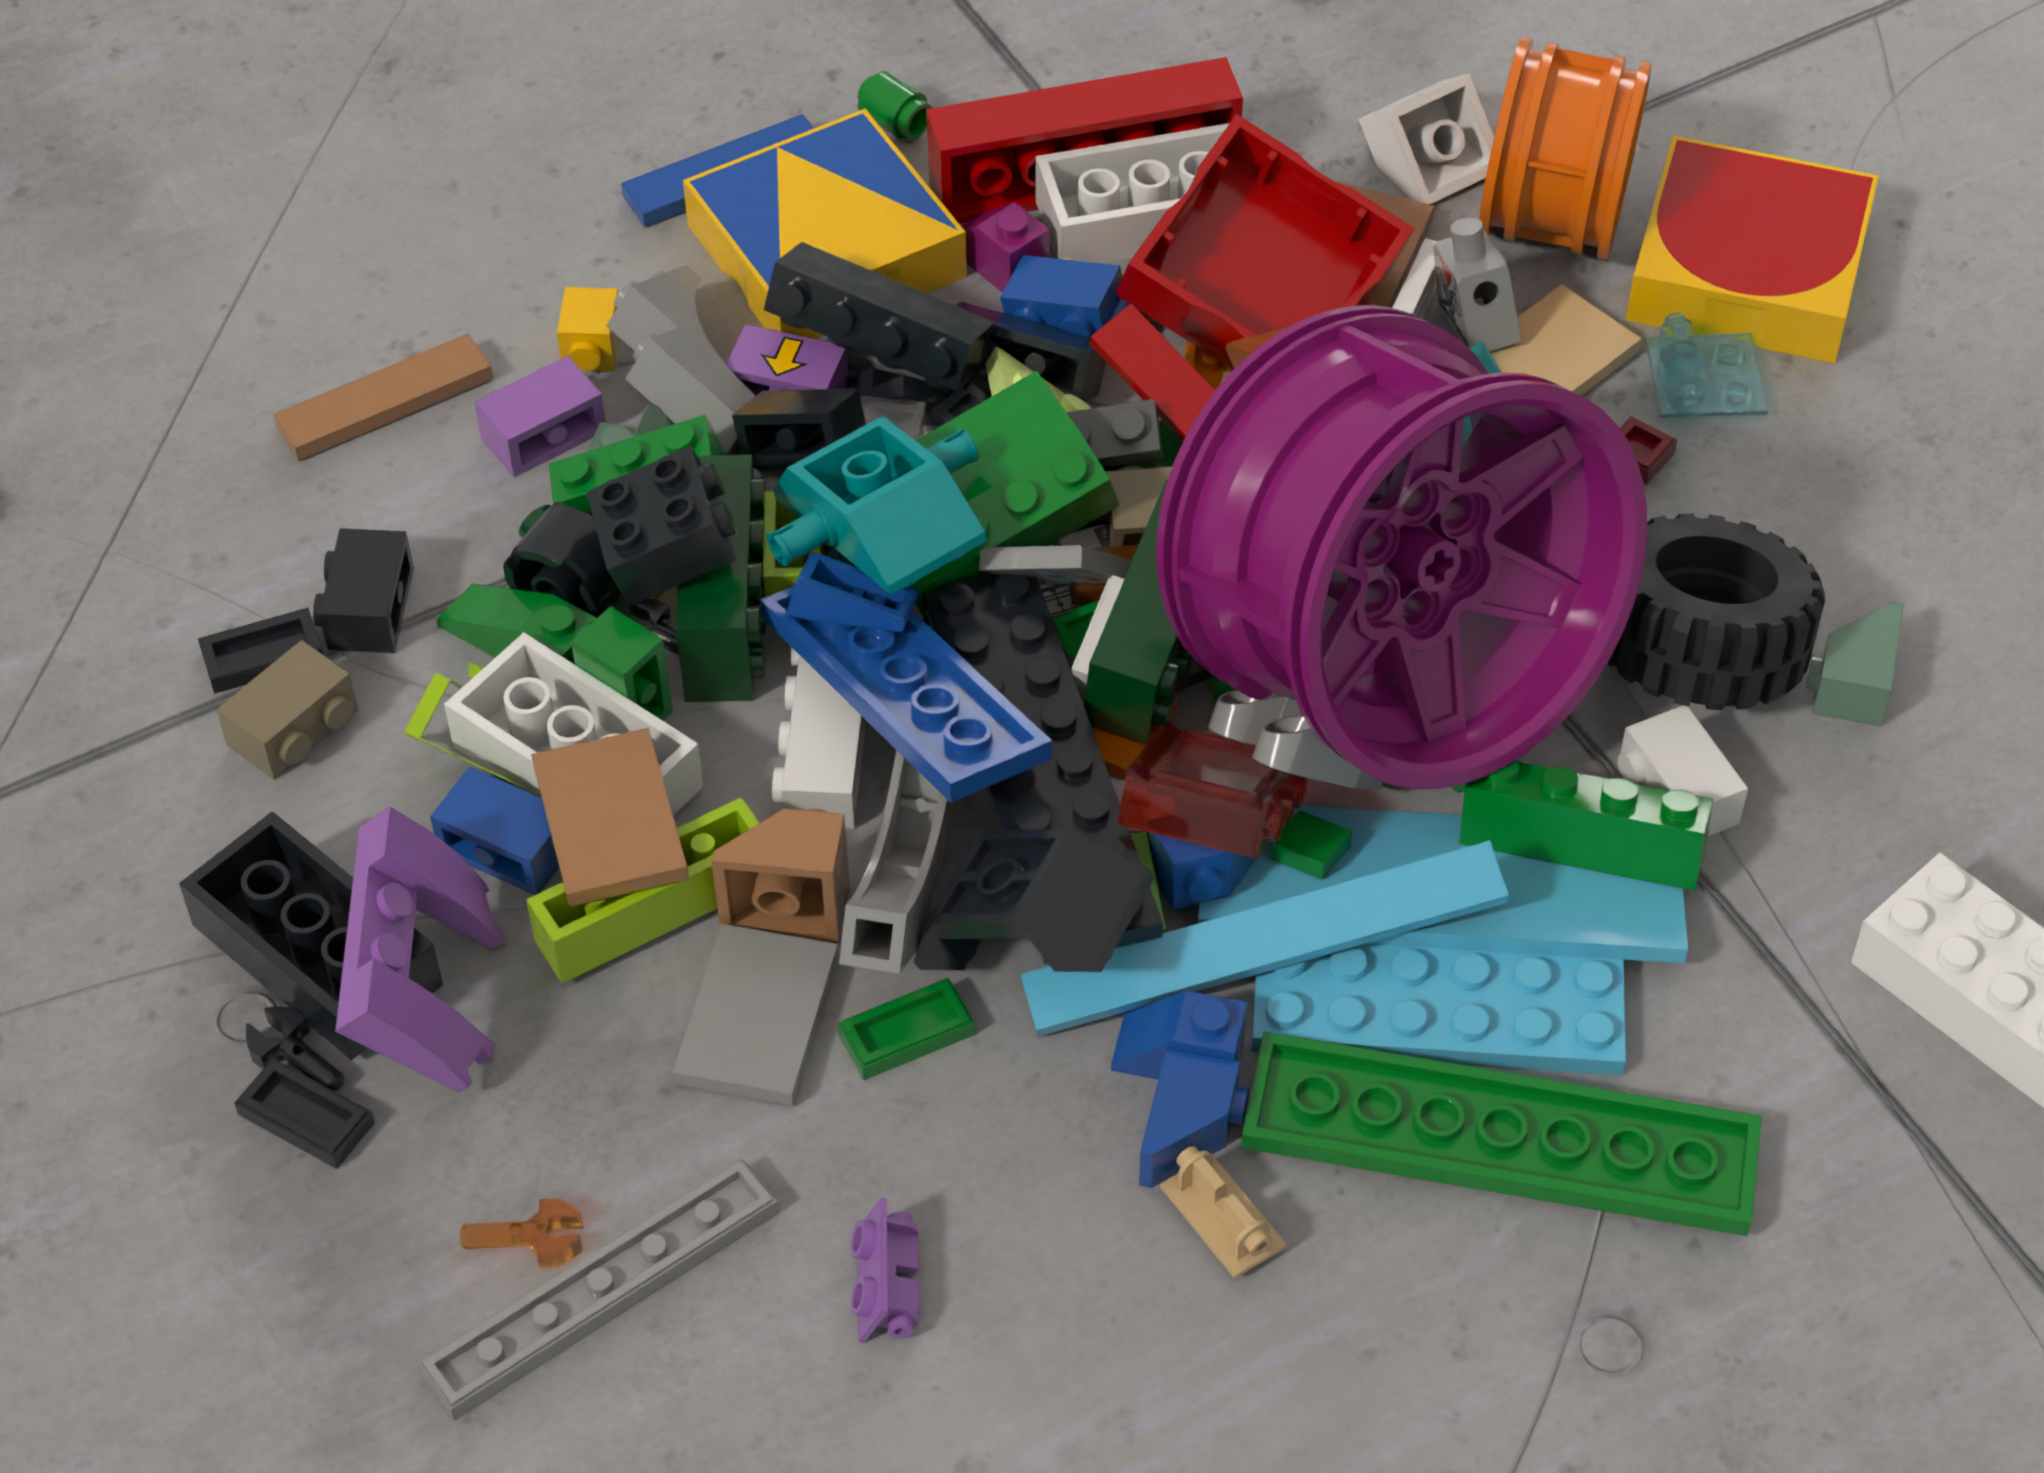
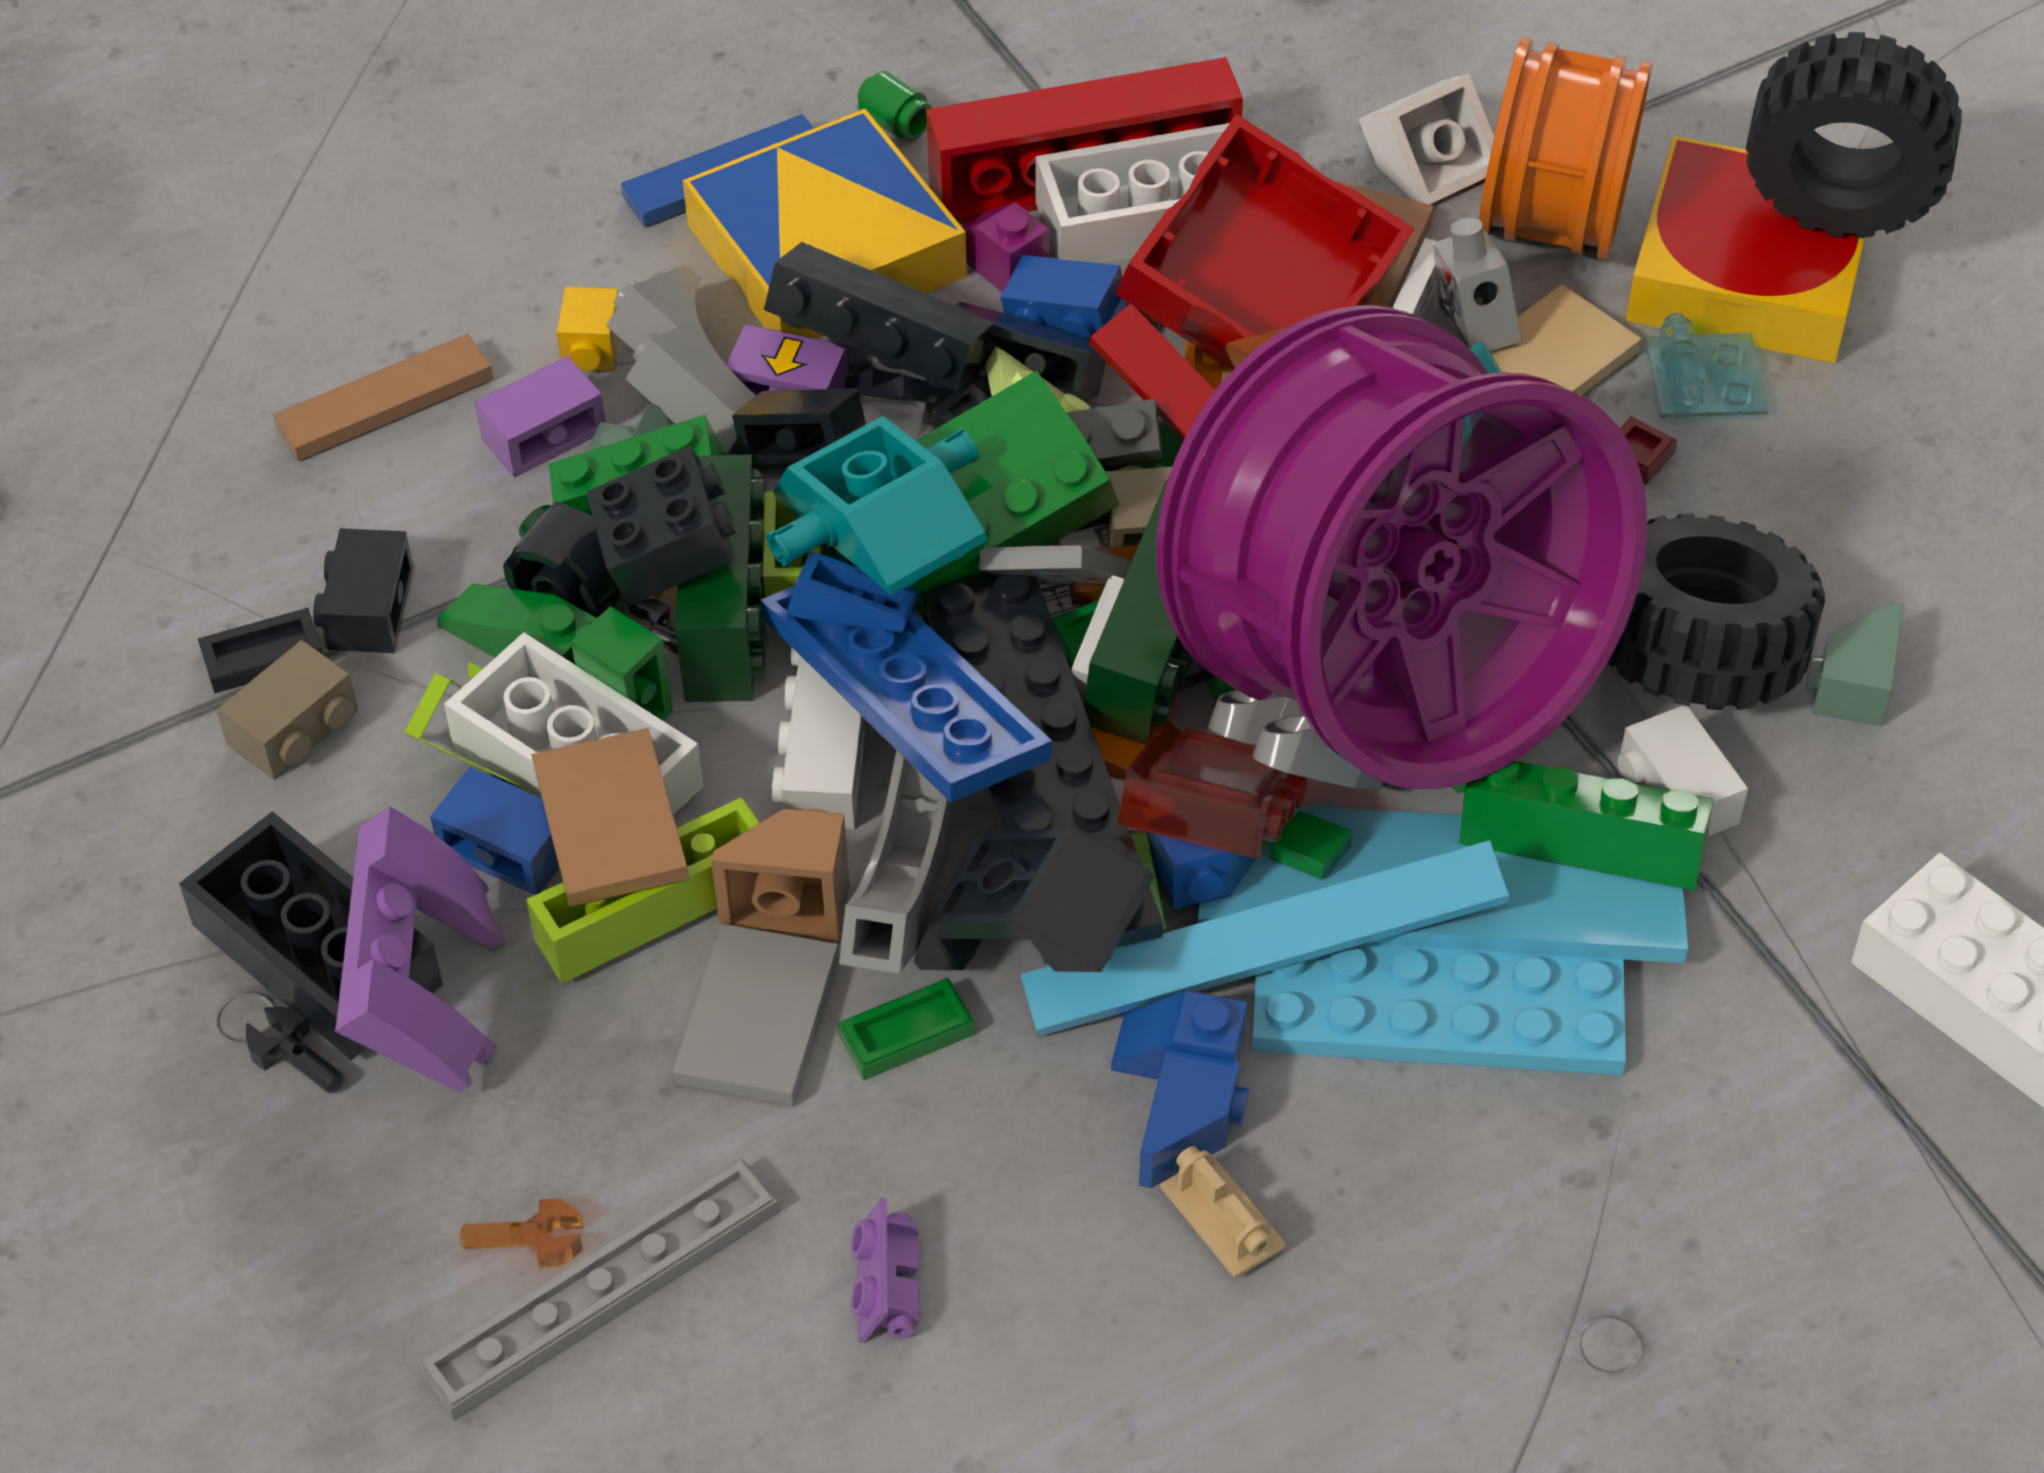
black tile [234,1058,375,1169] -> none
green plate [1241,1031,1762,1236] -> none
none -> black tyre [1746,32,1962,238]

